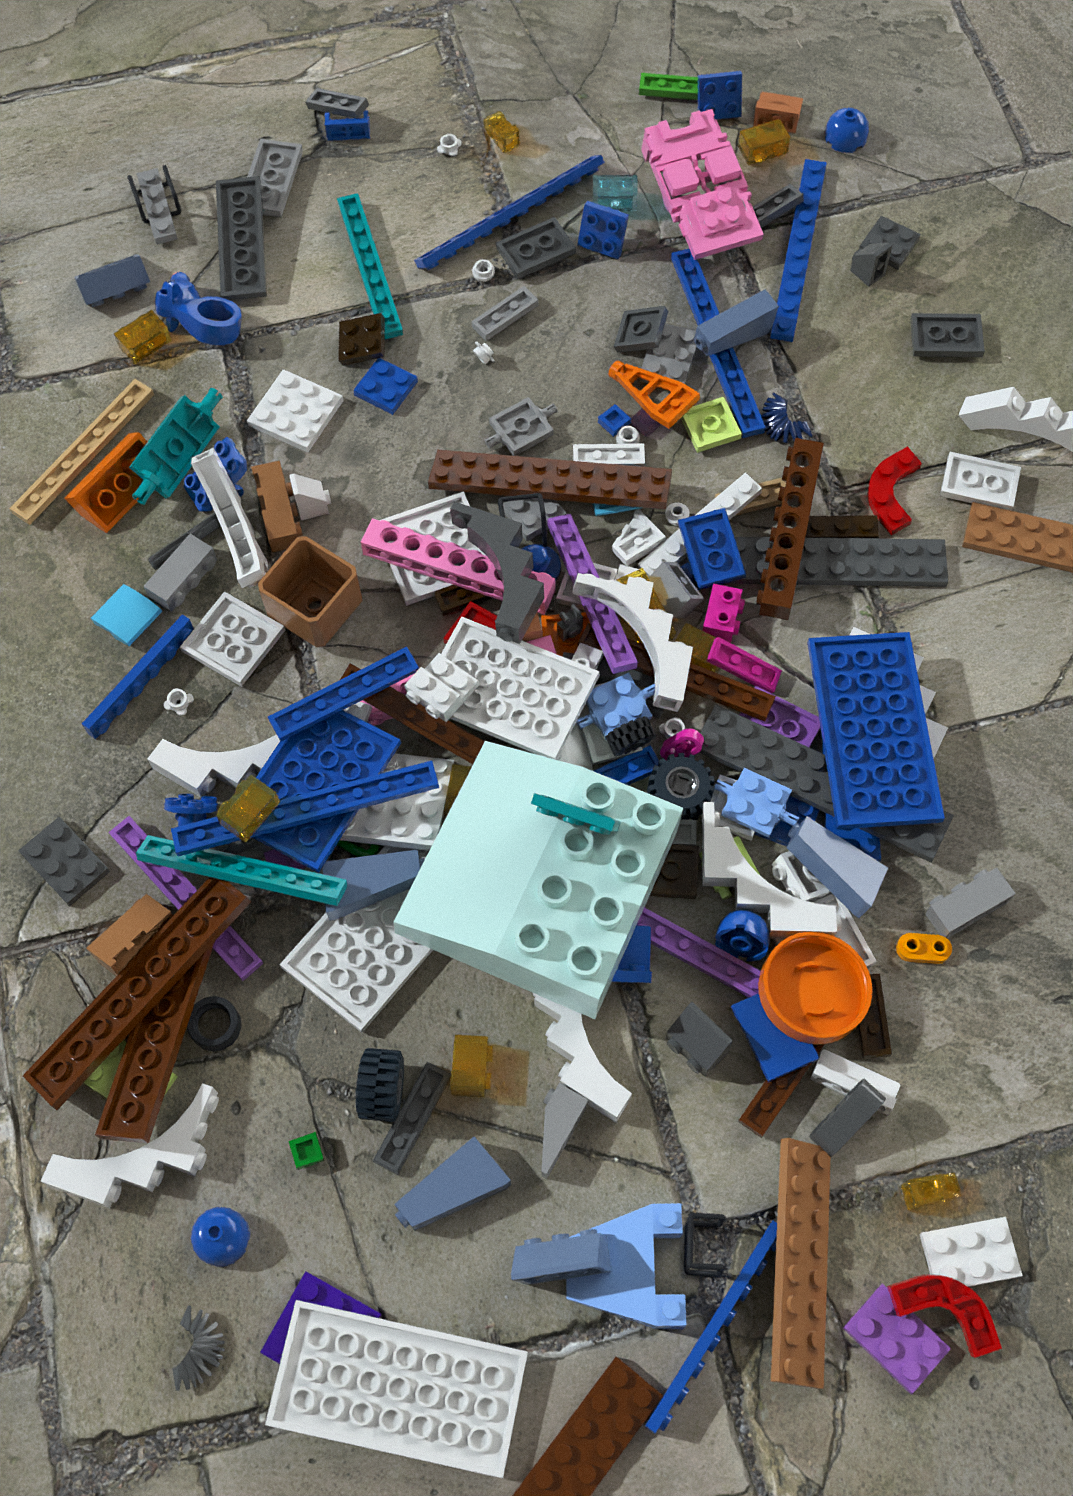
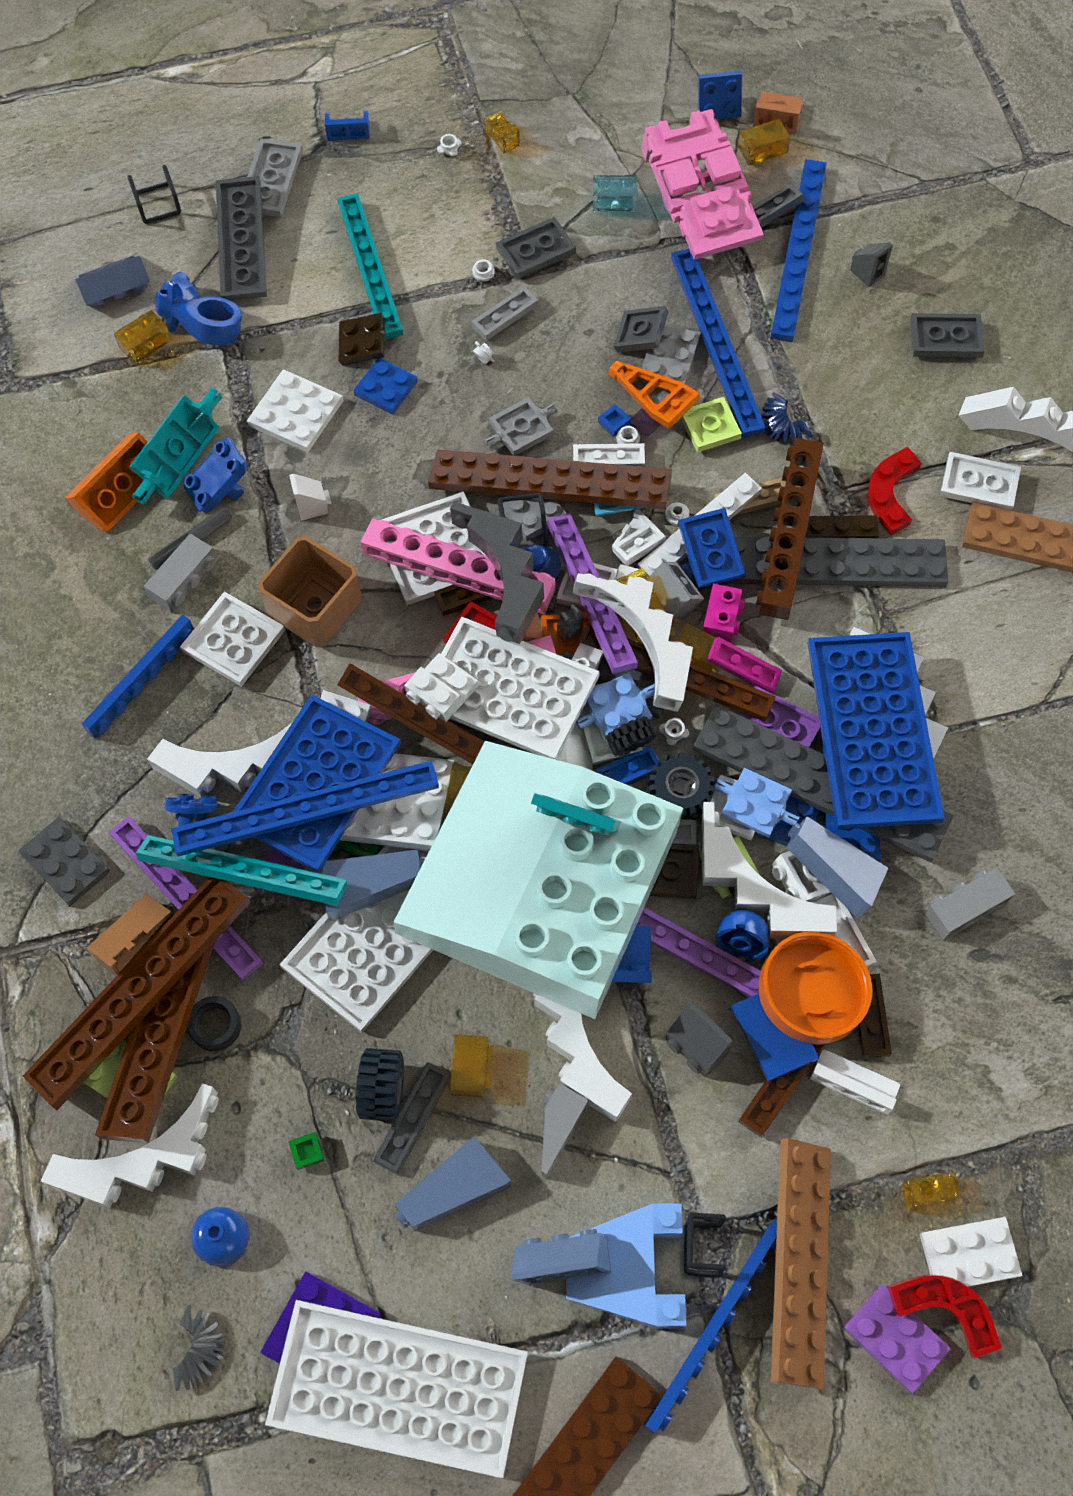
tan plate [9,379,154,525] -> none
medium azure slope [90,584,162,646] -> none
light grey plate [136,168,178,245] -> none
white plate [164,688,194,716] -> none
white arch [191,448,268,588] -> none
clear yellow brick [216,775,280,843] -> none
medium nougat wedge [251,460,303,552] -> none
blue plate [268,646,419,742] -> none
dark grey plate [305,88,369,119] -> none
blue plate [414,155,605,270] -> none
blue plate [577,201,629,259] -> none
bright green plate [639,73,698,100] -> none
dark pink plate [660,729,704,761] -> none
sand blue slope [694,289,779,356] -> none
dark grey beam [809,1078,886,1157] -> none
blue cylinder [825,108,869,153] -> none
dark grey plate [859,216,921,270] -> none
light orange plate [896,933,952,964] -> none

